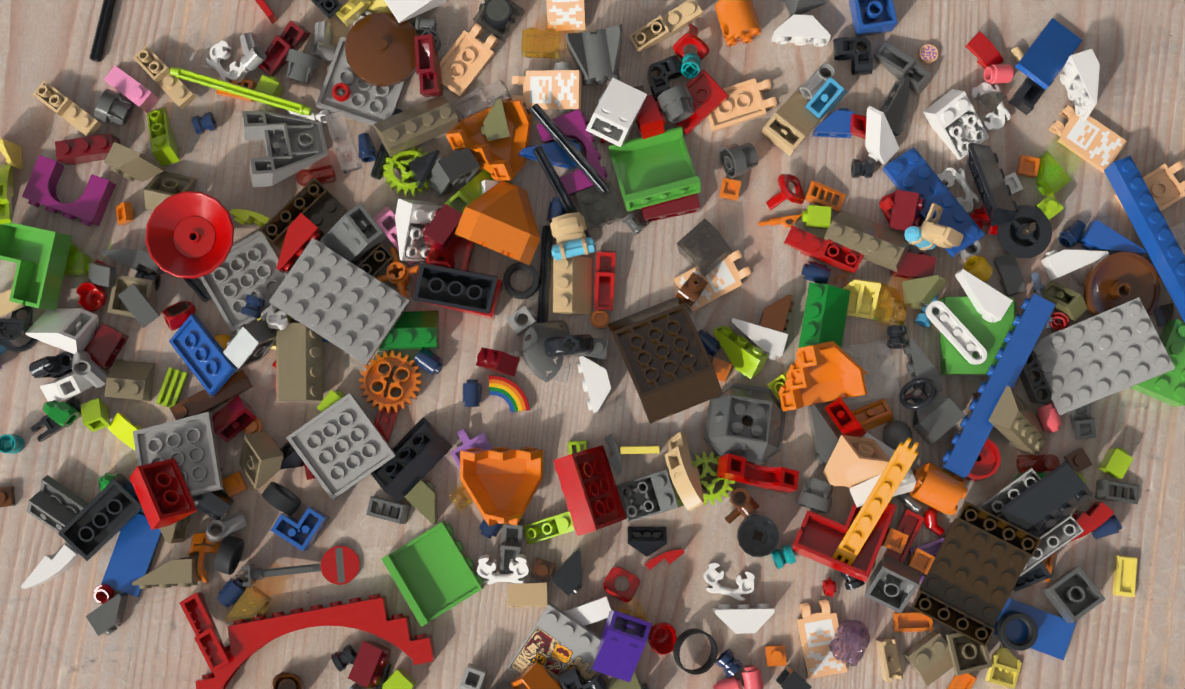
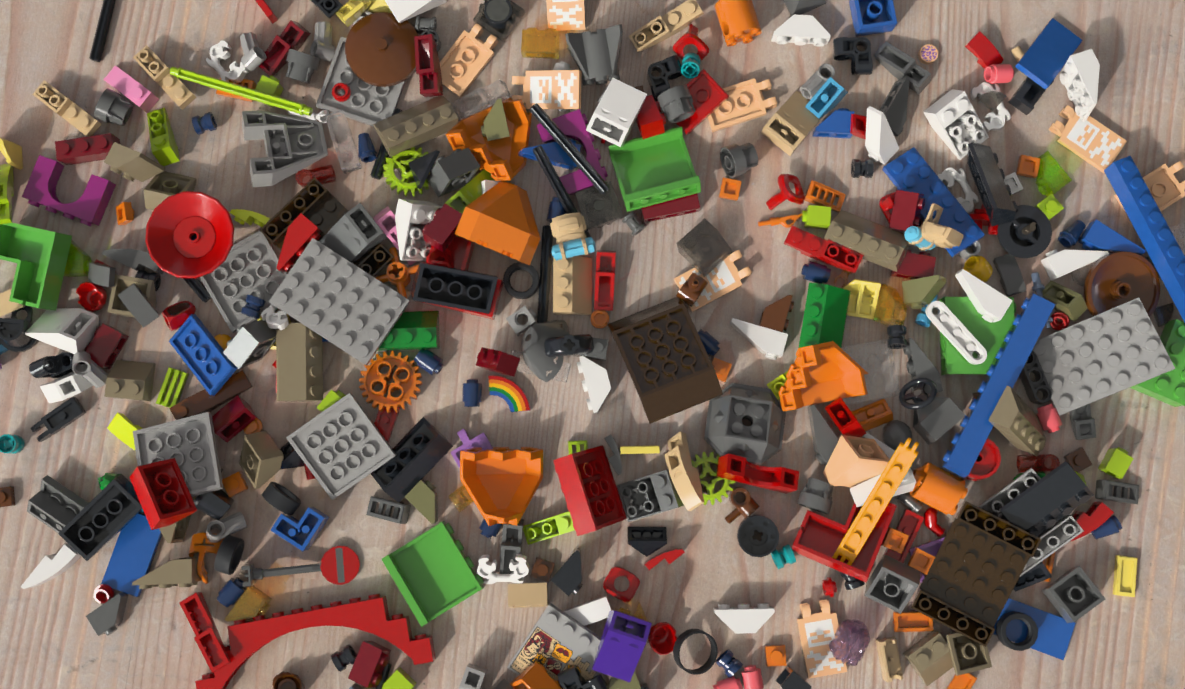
green rock [42,400,80,427] -> none
lime brick [81,398,111,432] -> none
white helmet [703,562,755,601] -> none
lime slope [712,325,769,379] -> none
light yellow slope [985,647,1022,689] -> none

